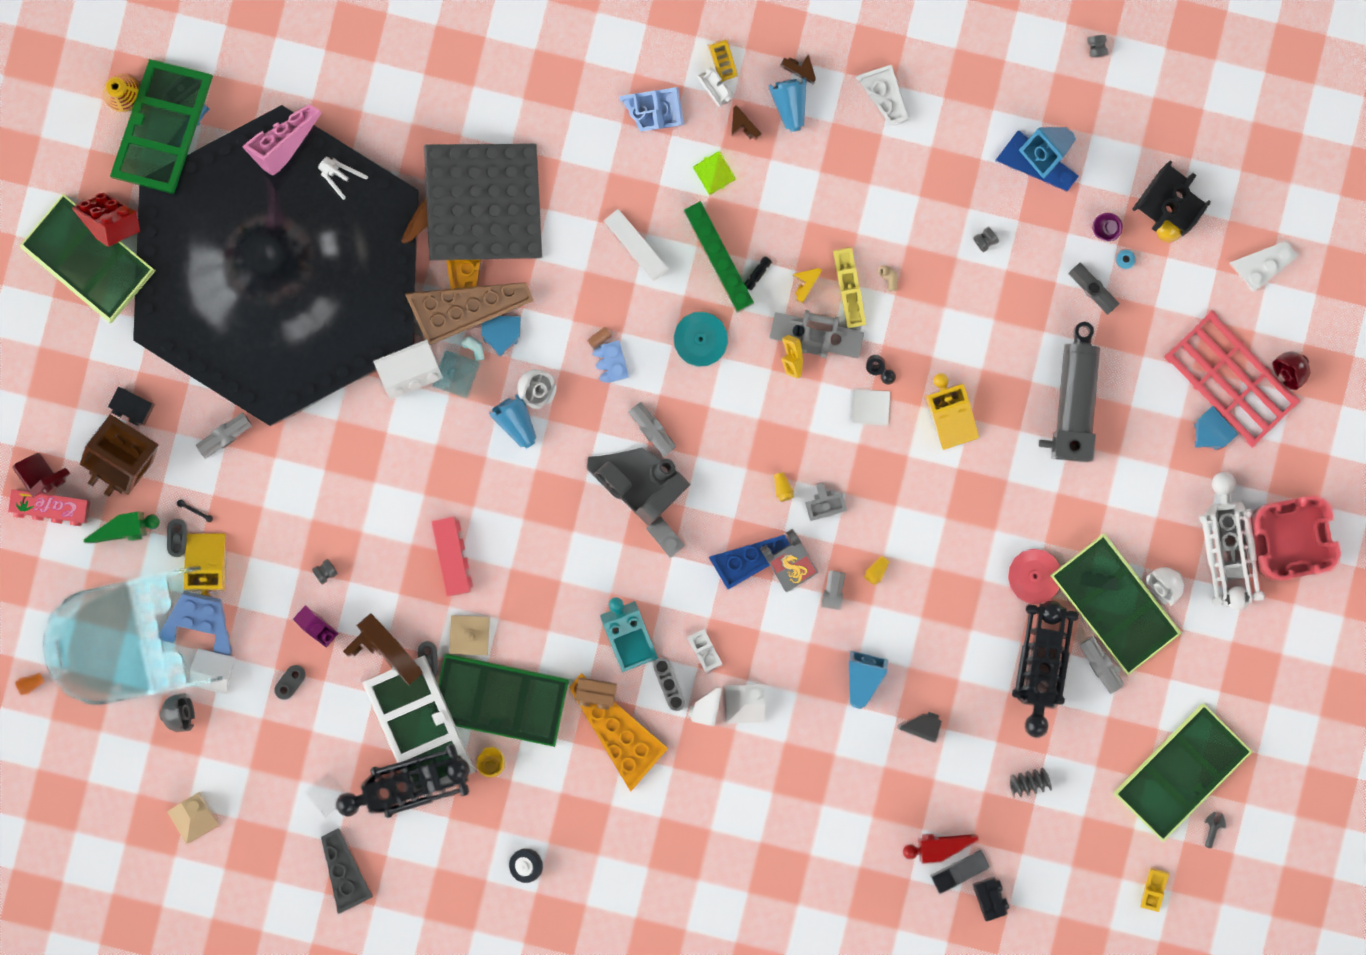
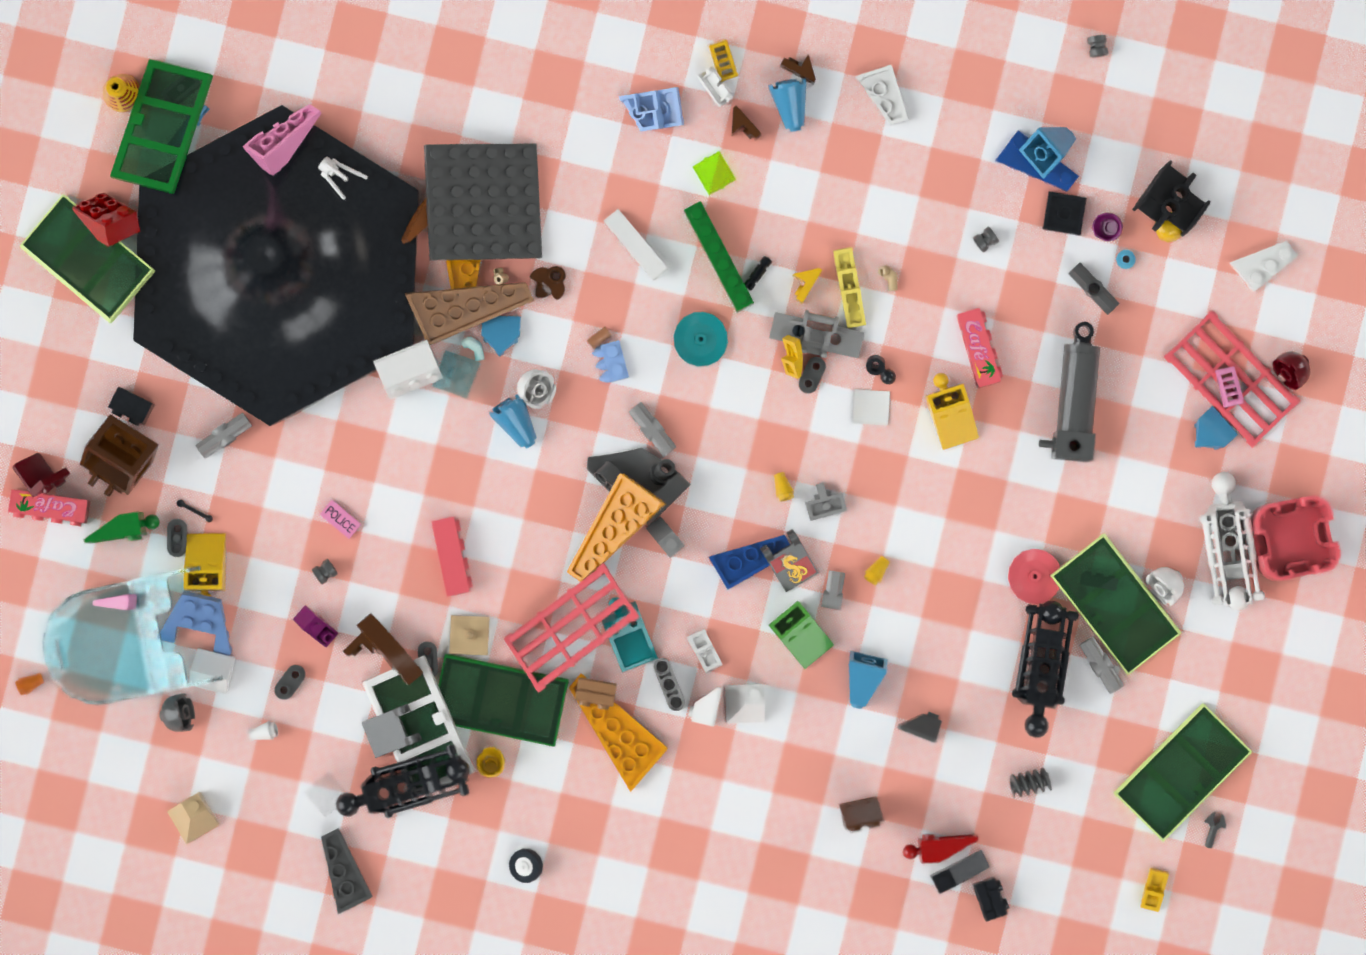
none -> bright pink slope [92,594,137,610]
none -> white cone [248,721,278,741]
none -> bright pink tile [320,500,362,539]
none -> flag [361,704,422,758]
none -> tan arm [493,267,509,285]
none -> coral door [504,563,640,692]
none -> reddish brown plate [530,266,566,300]
none -> light orange wing [567,473,666,582]
none -> bright green slope [768,601,834,669]
none -> dark grey plate [798,357,826,394]
none -> reddish brown slope [839,796,884,833]
none -> coral brick [956,308,1003,389]
none -> black tile [1042,191,1087,236]
none -> bright pink slope [1215,366,1244,408]

